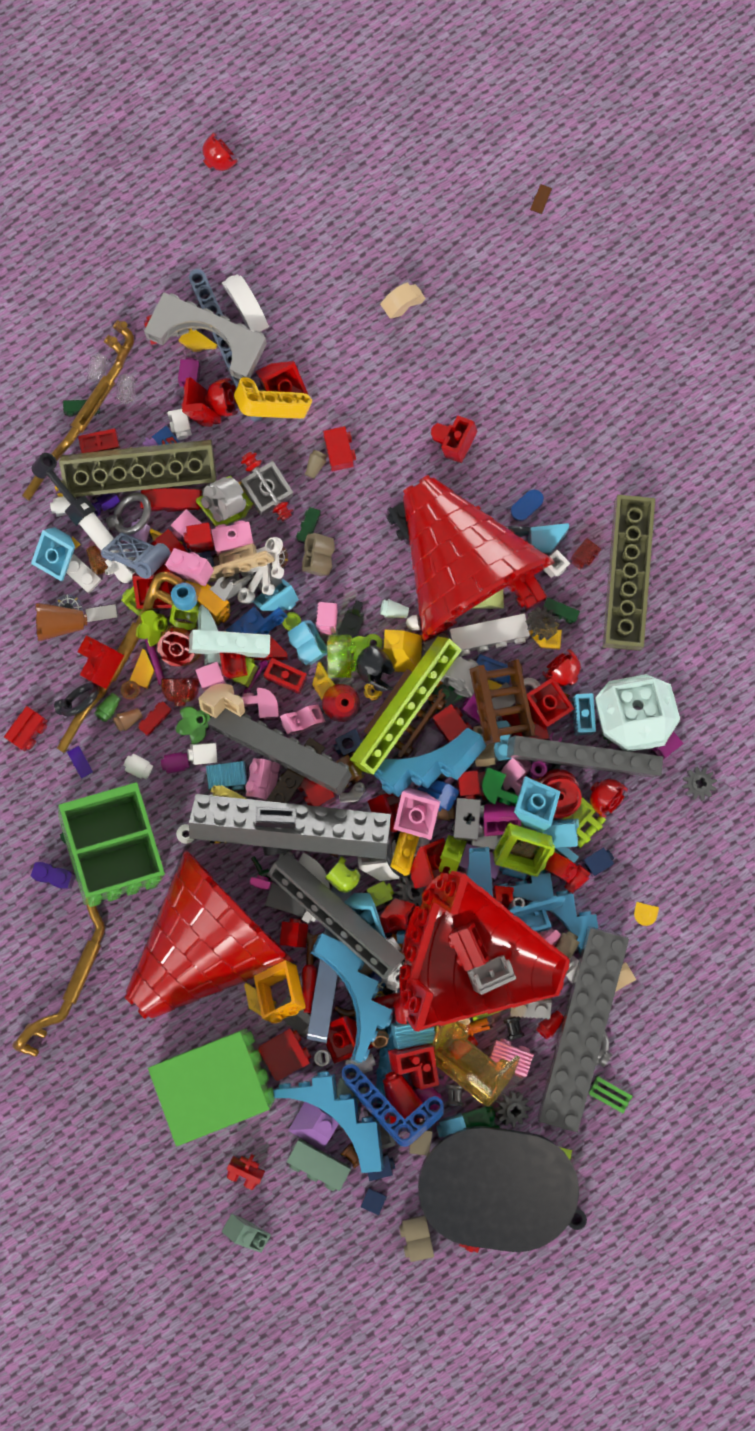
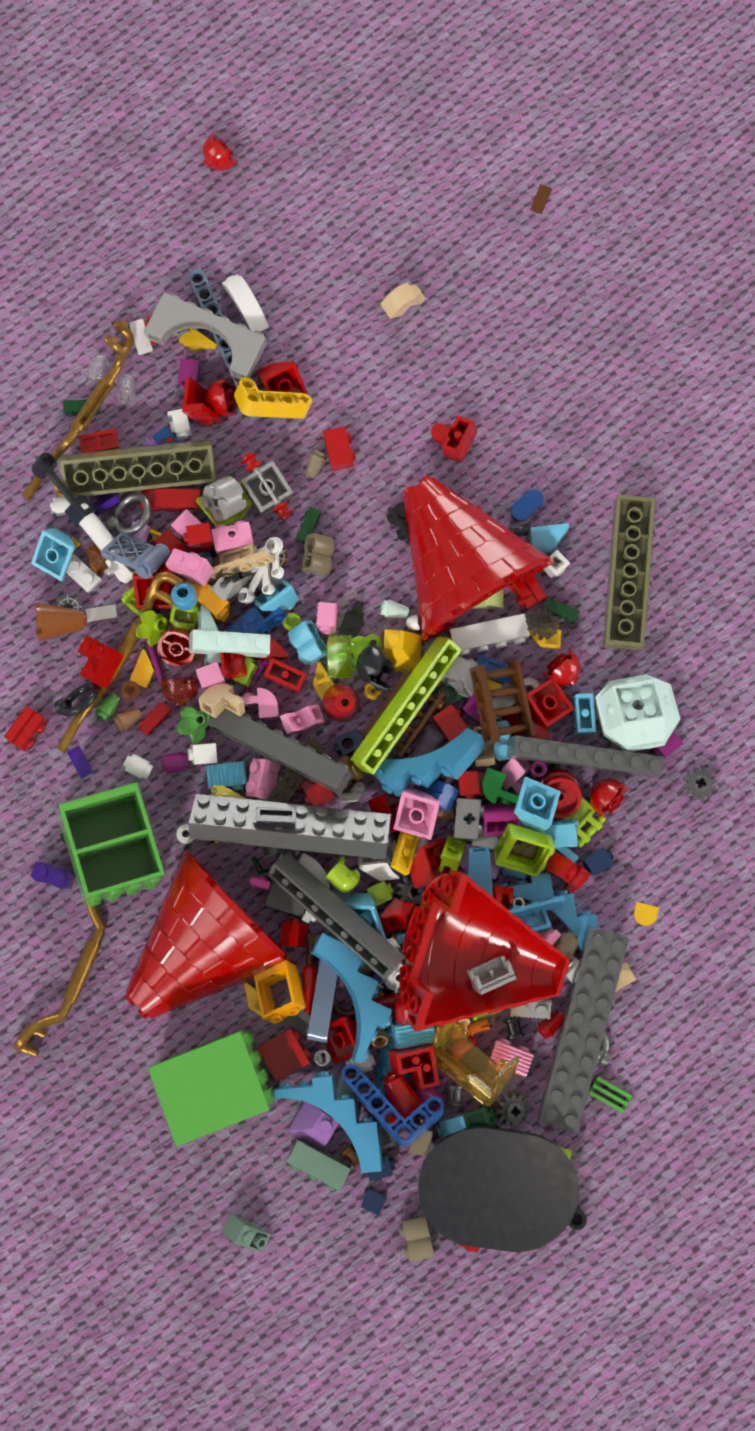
red hips [227,1154,265,1190] -> none
red brick [448,922,490,971] -> none
clear red brick [571,538,602,570] -> none
none -> white sticker [129,319,153,355]

